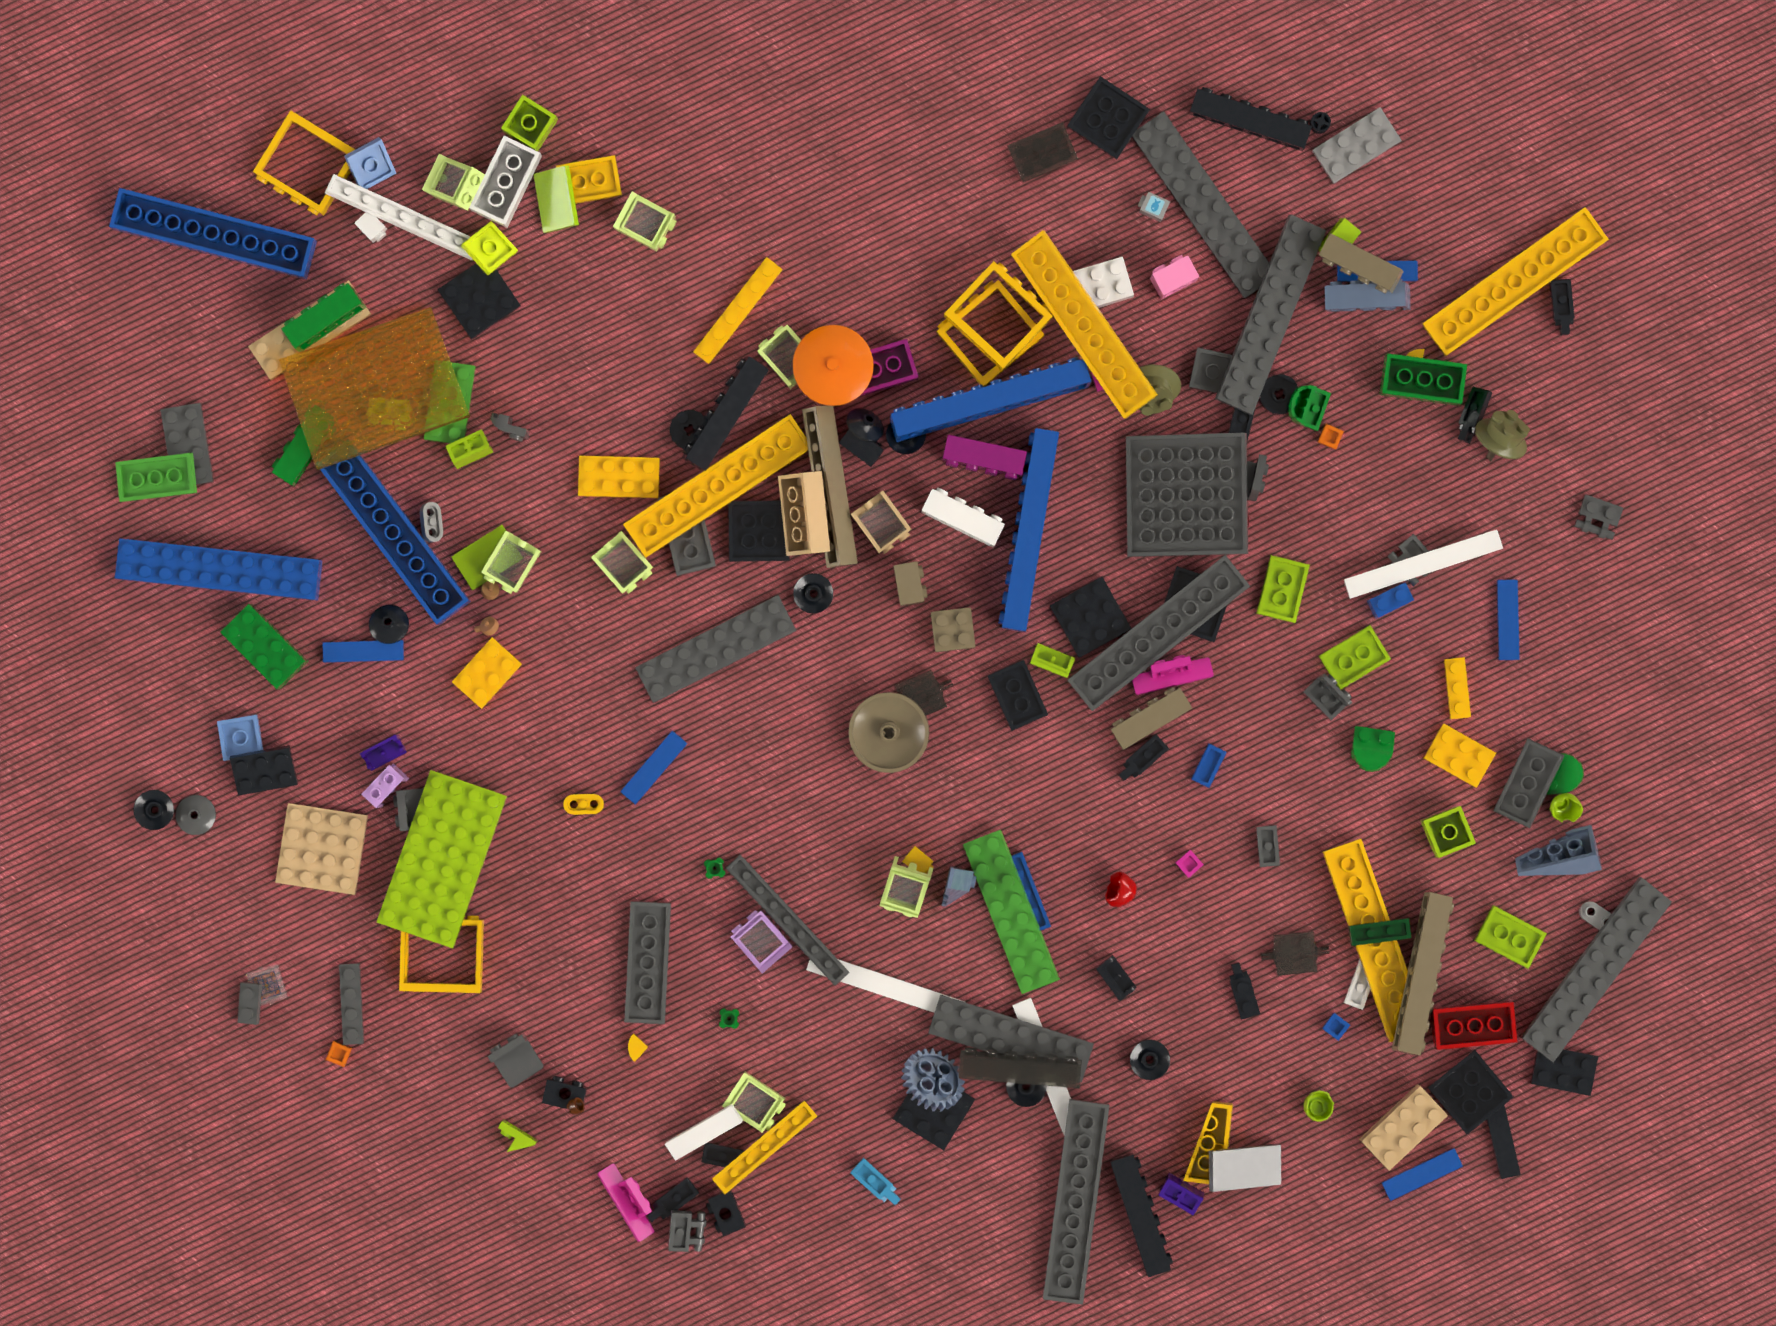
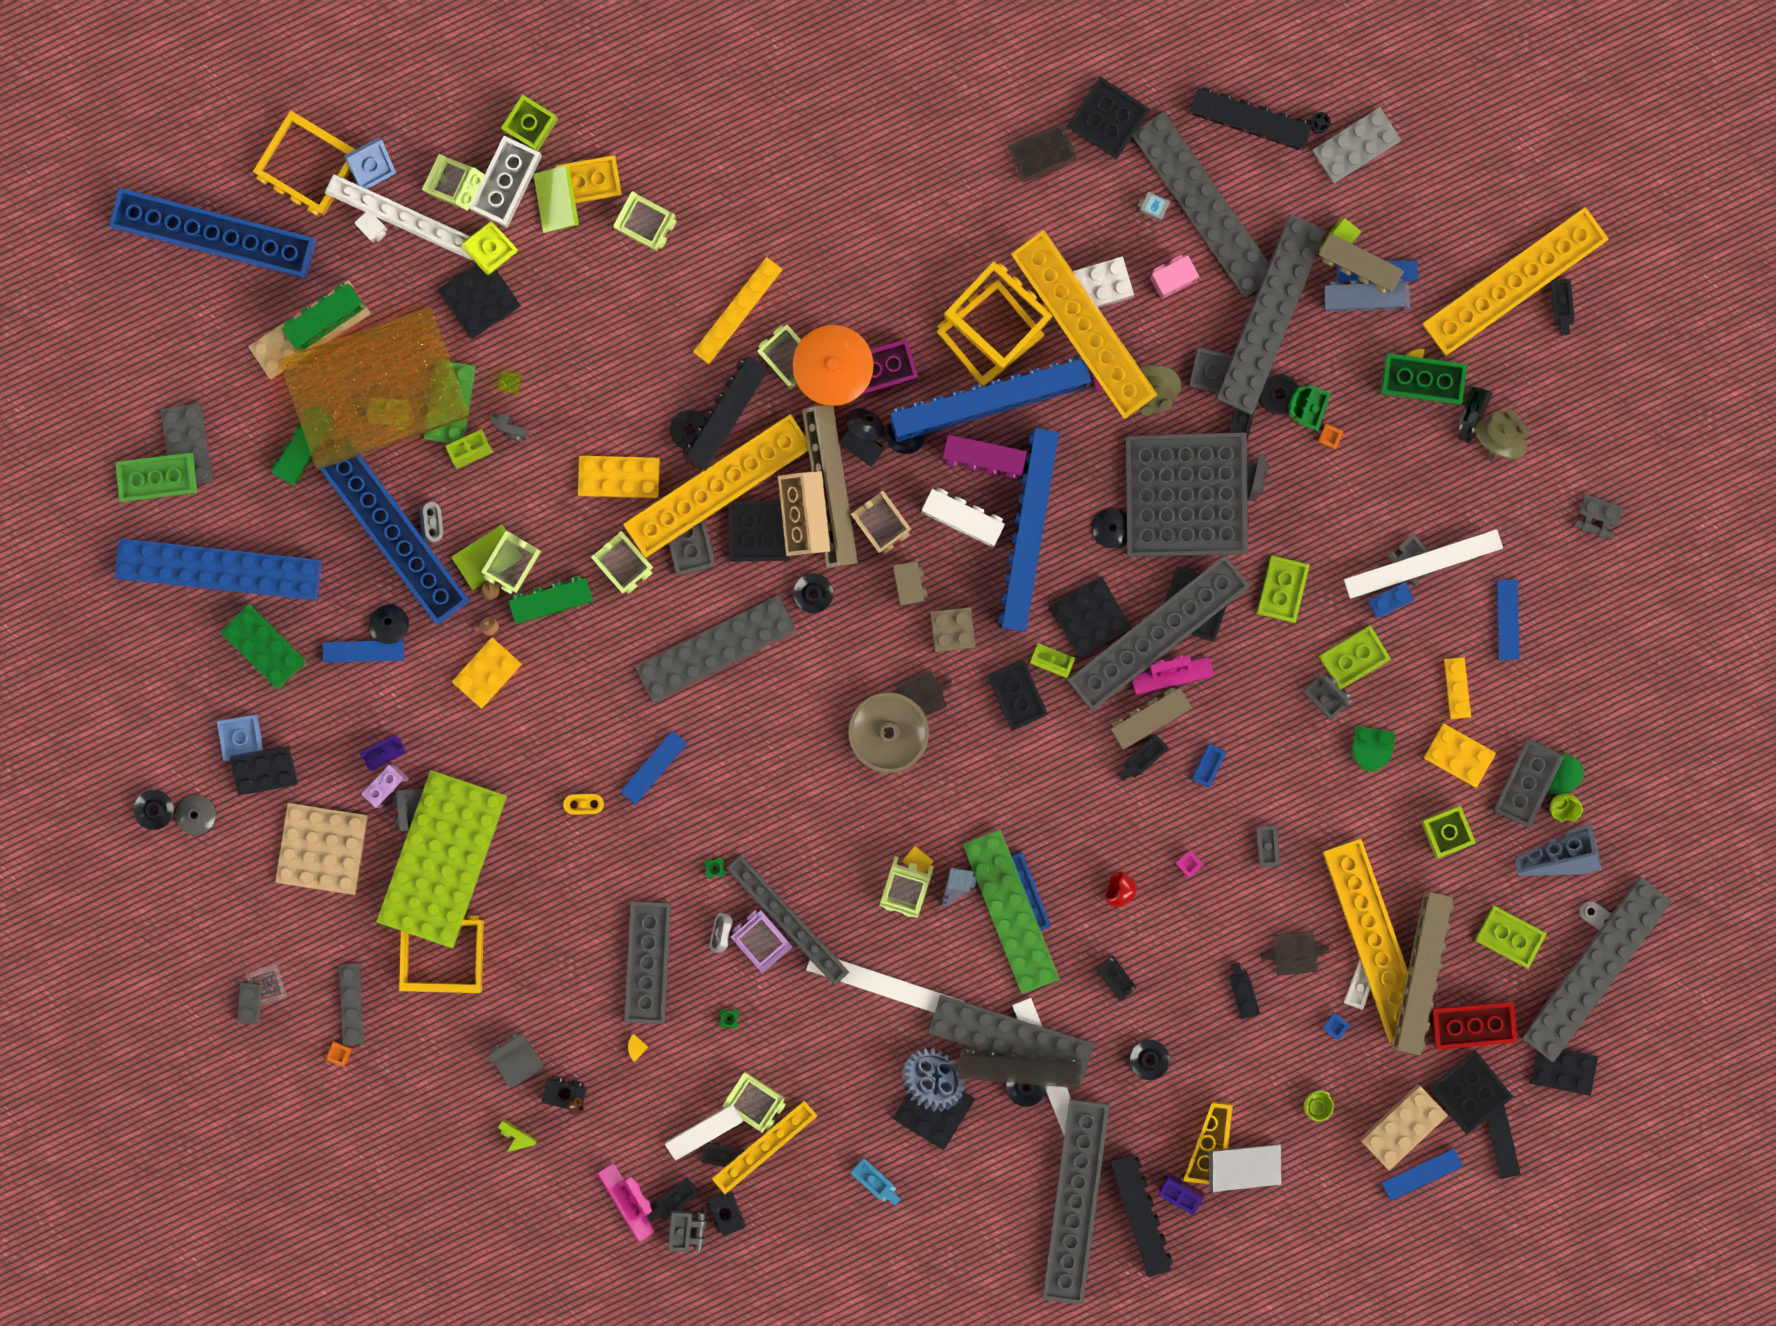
dark green plate [1348,918,1411,946] -> none
none -> clear neon green plate [498,370,522,395]
none -> green brick [509,576,594,624]
none -> light grey plate [710,913,733,953]
none -> black dish [1092,508,1127,548]

